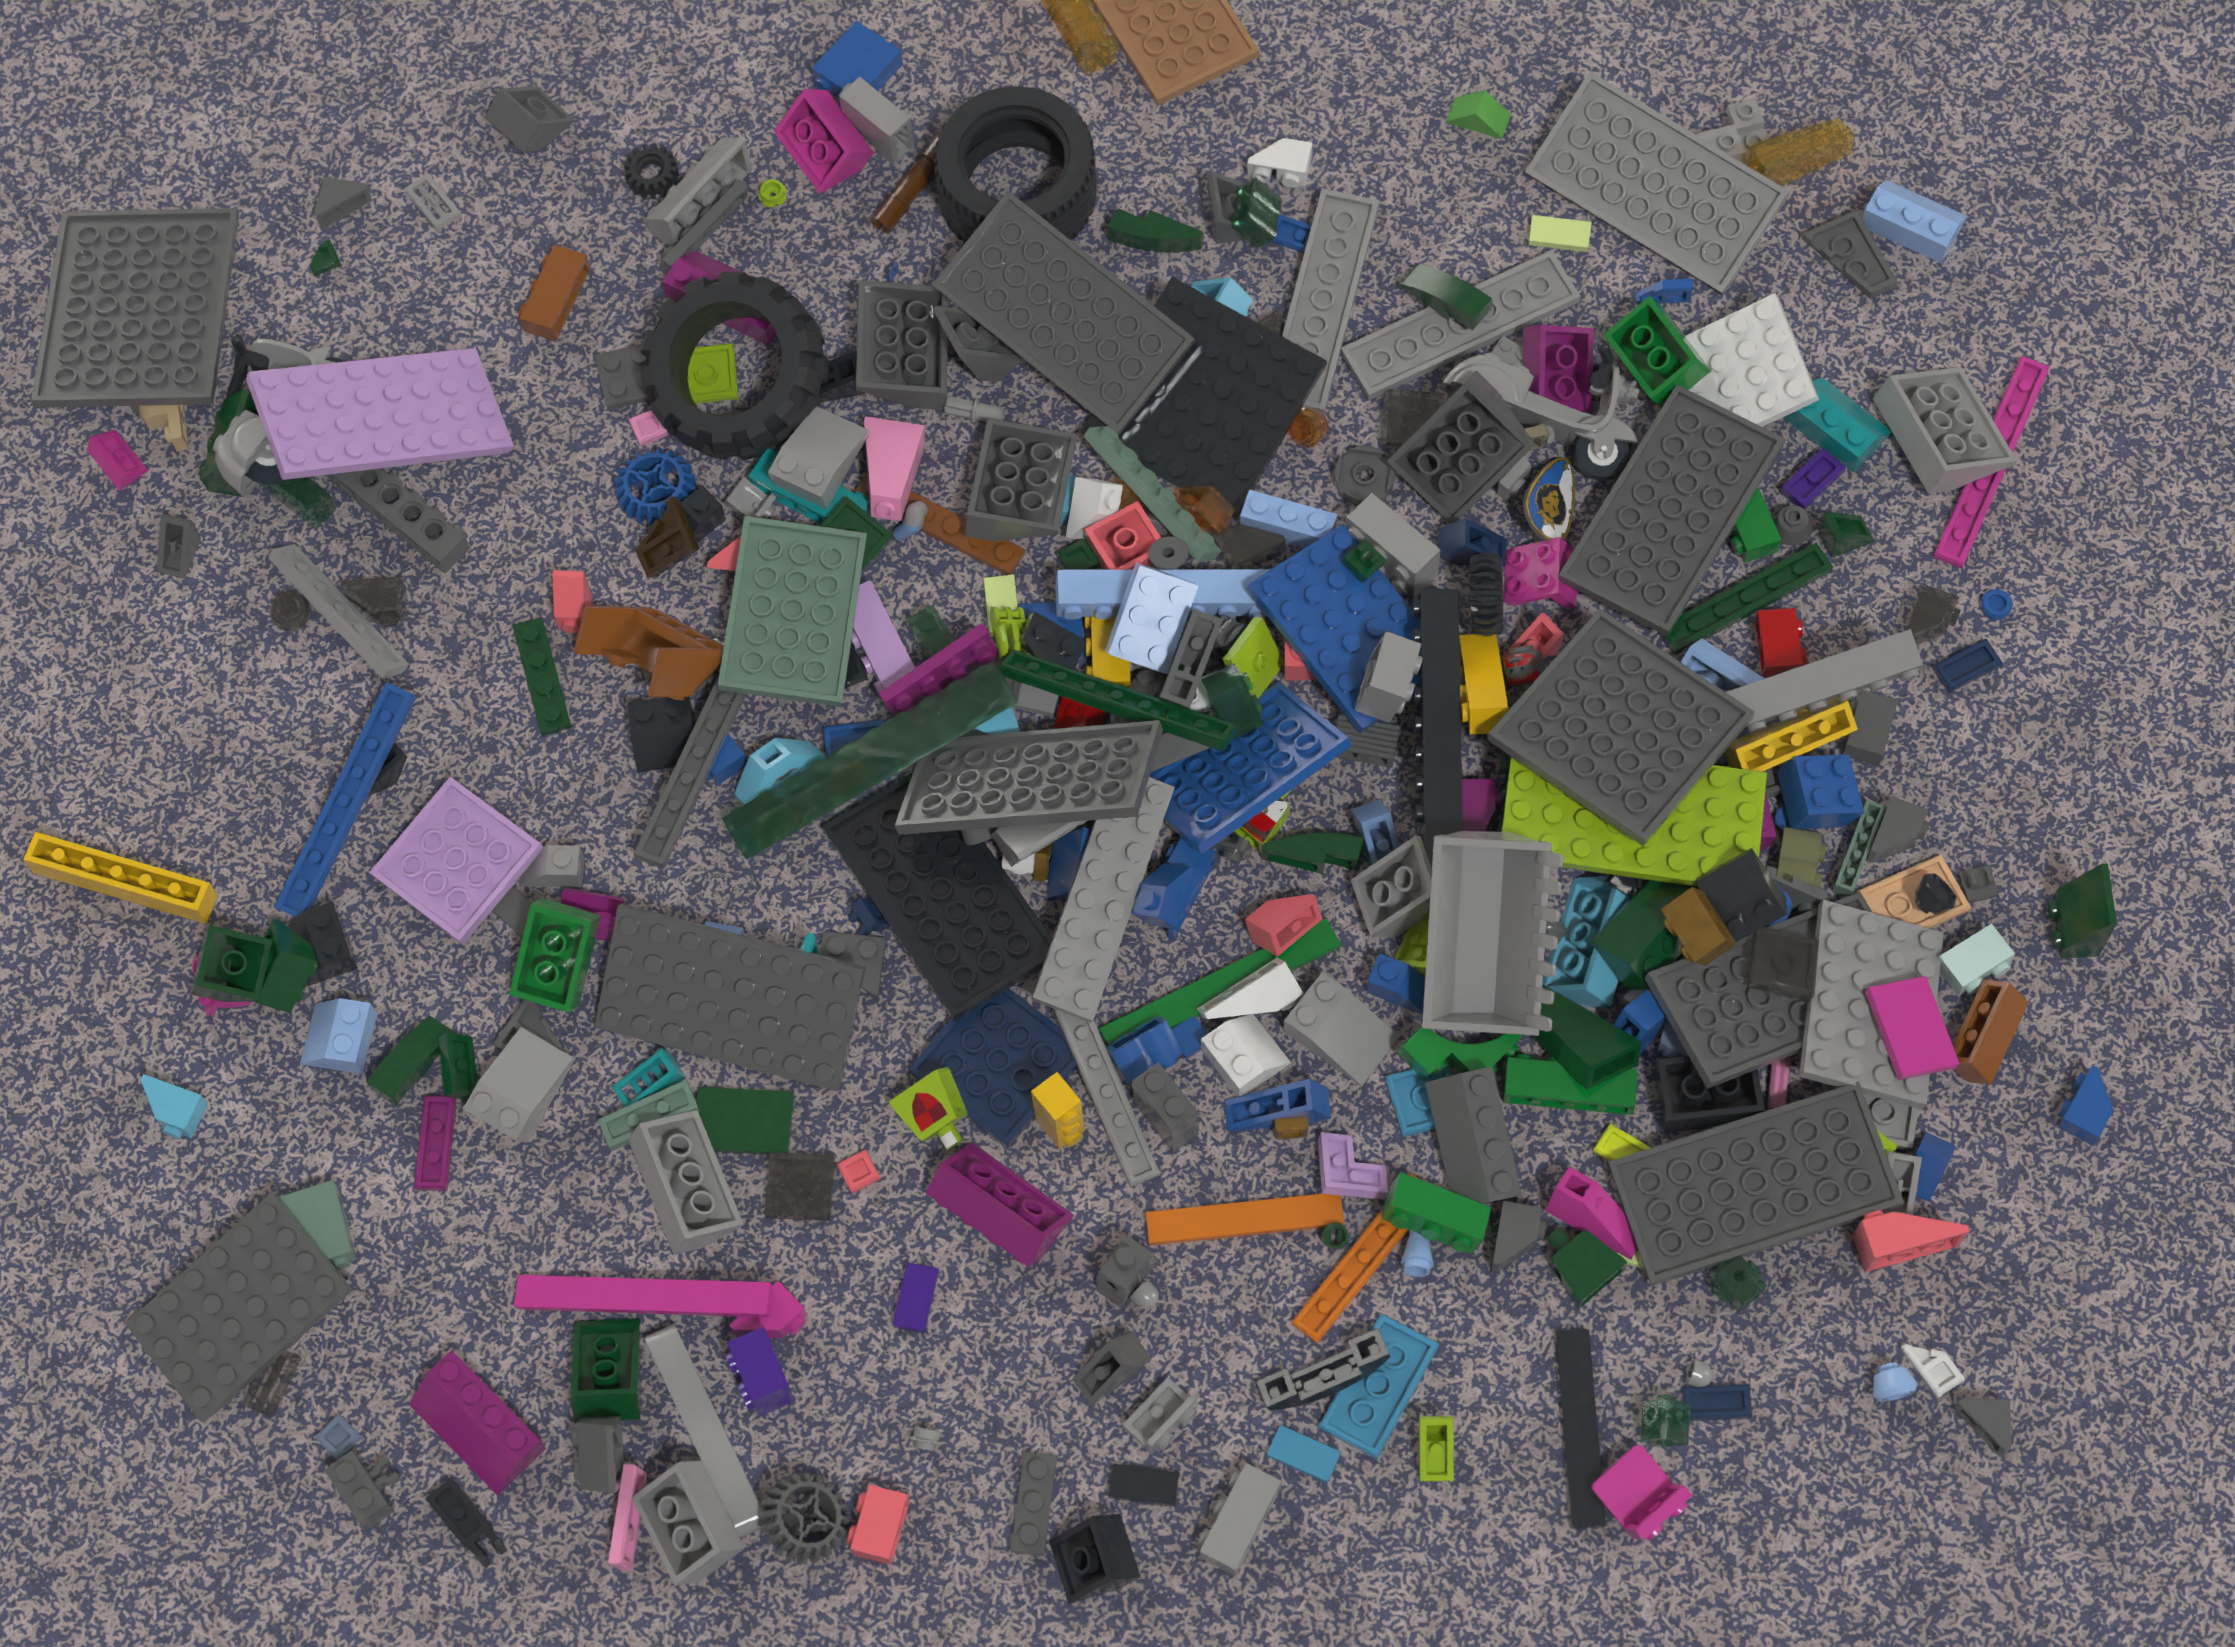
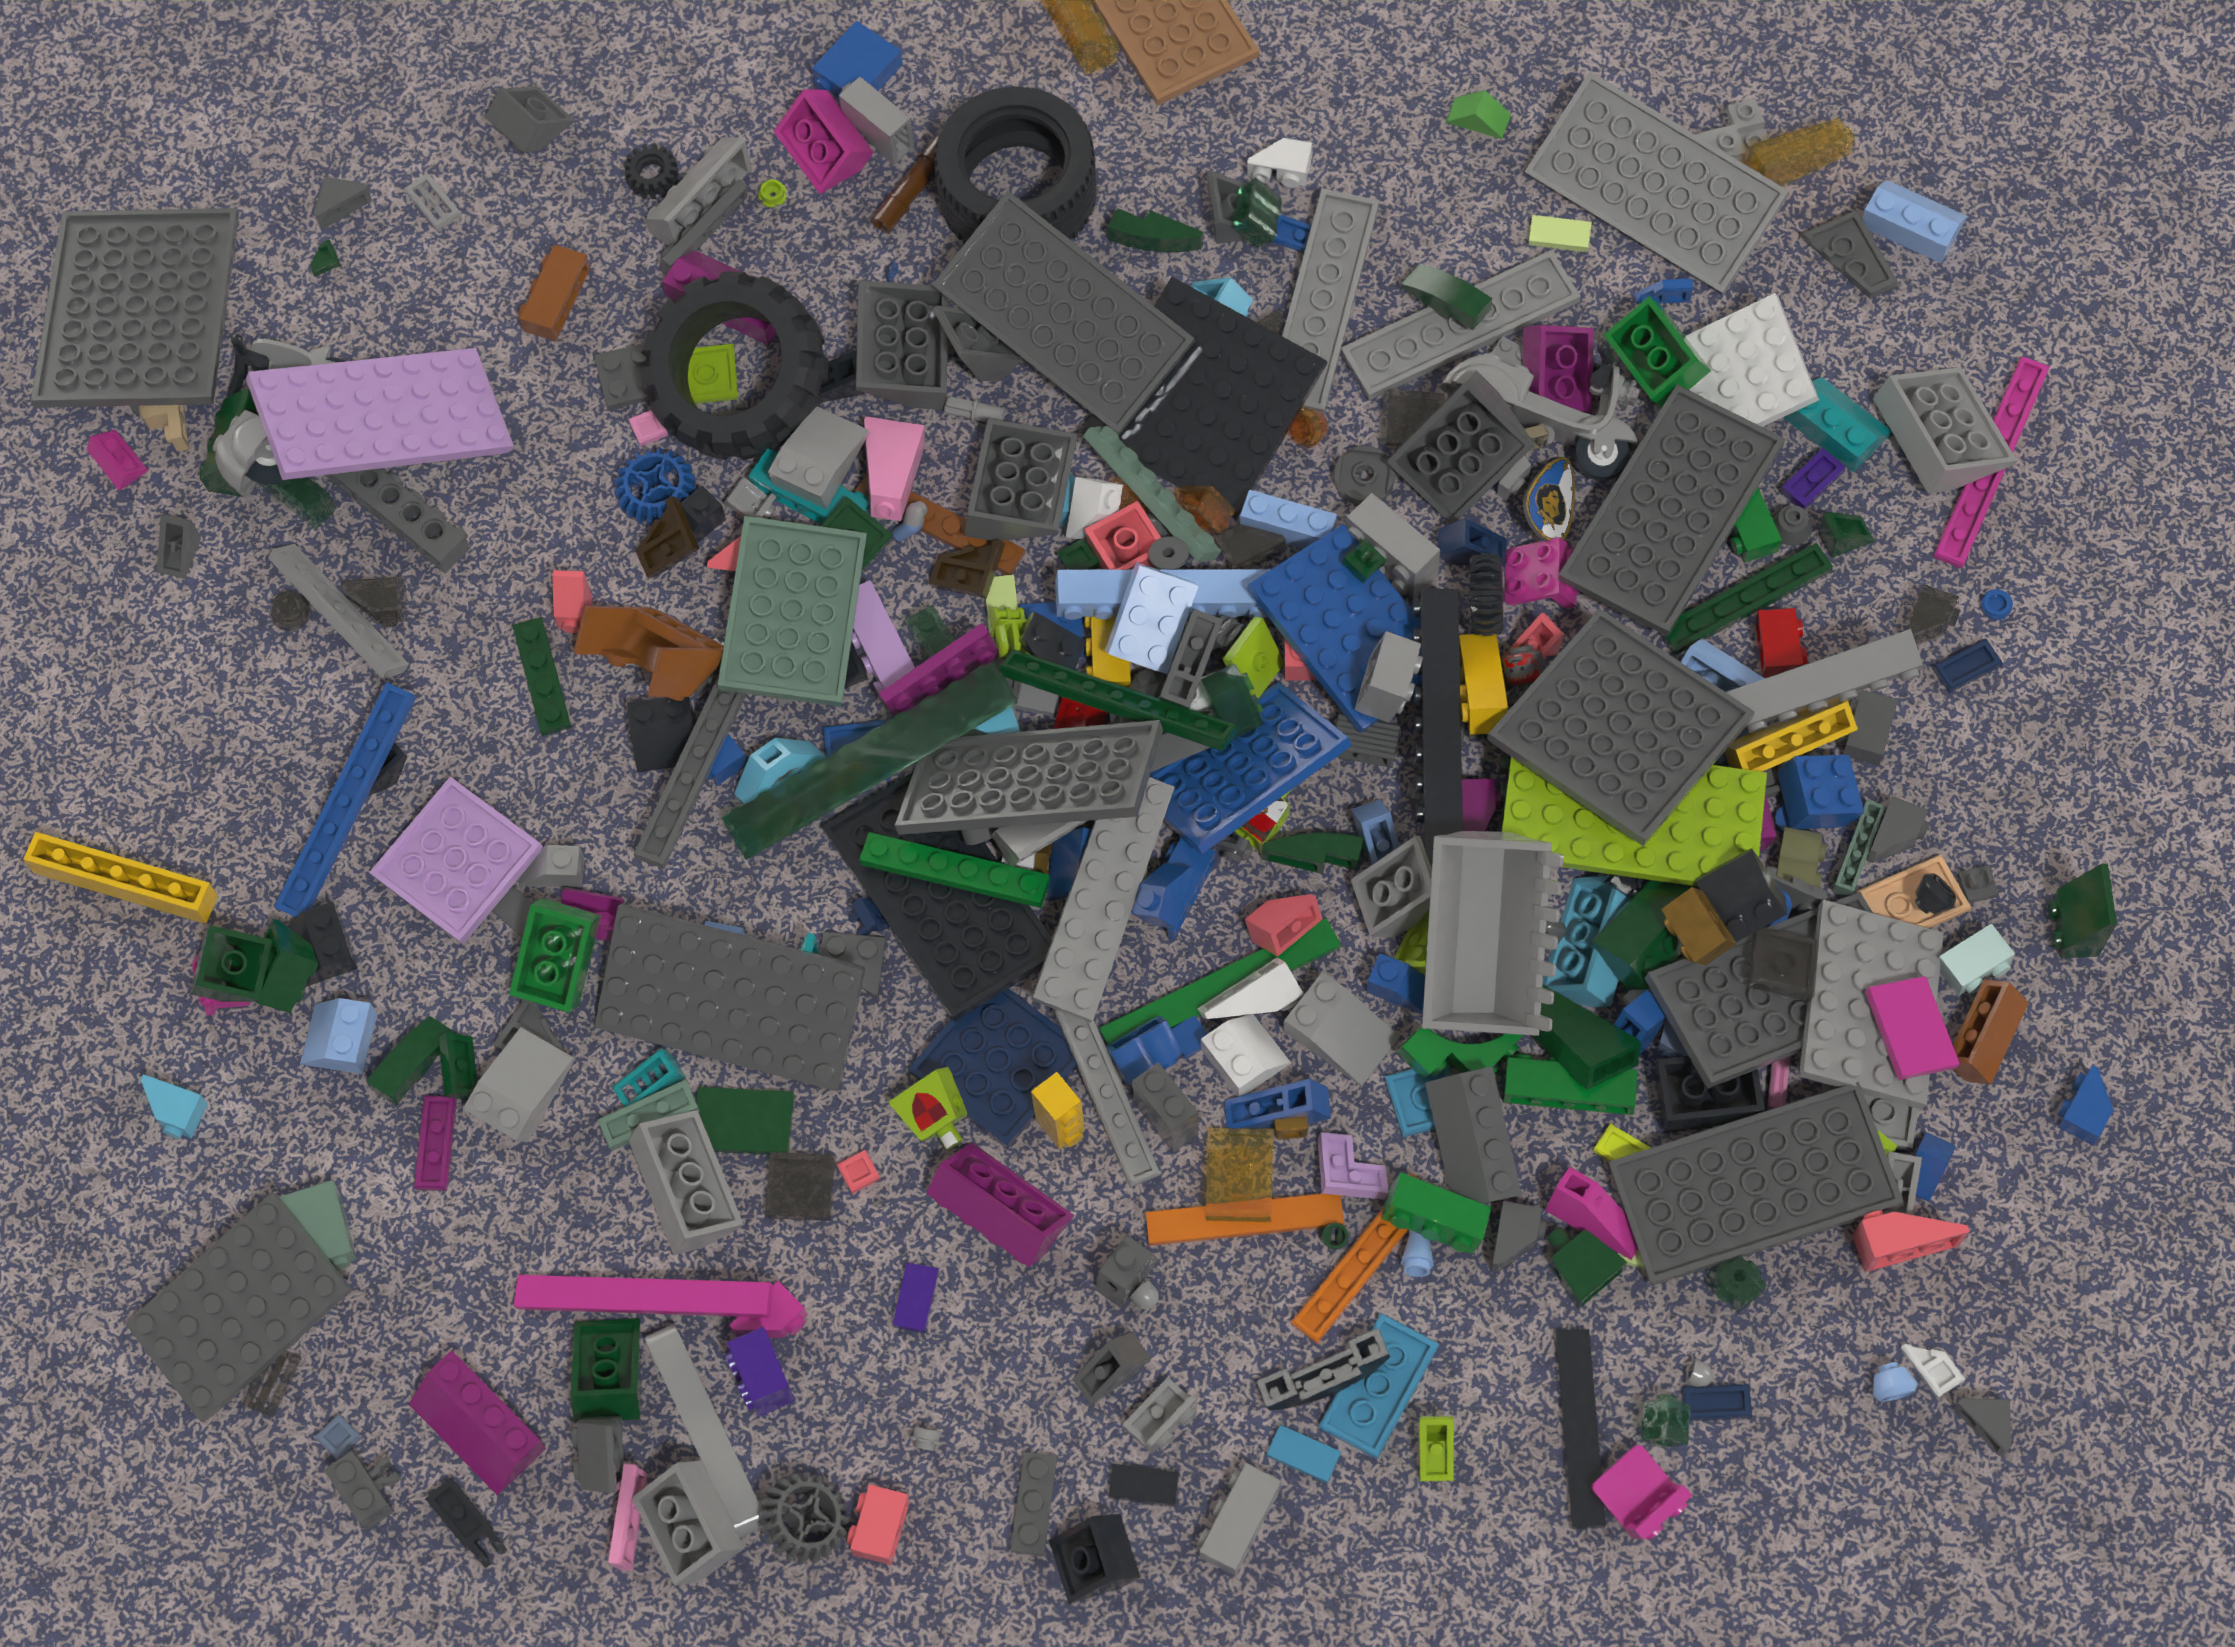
none -> green plate [859,832,1051,908]
none -> dark brown wing [928,539,1005,599]
none -> clear yellow tile [1205,1128,1274,1222]

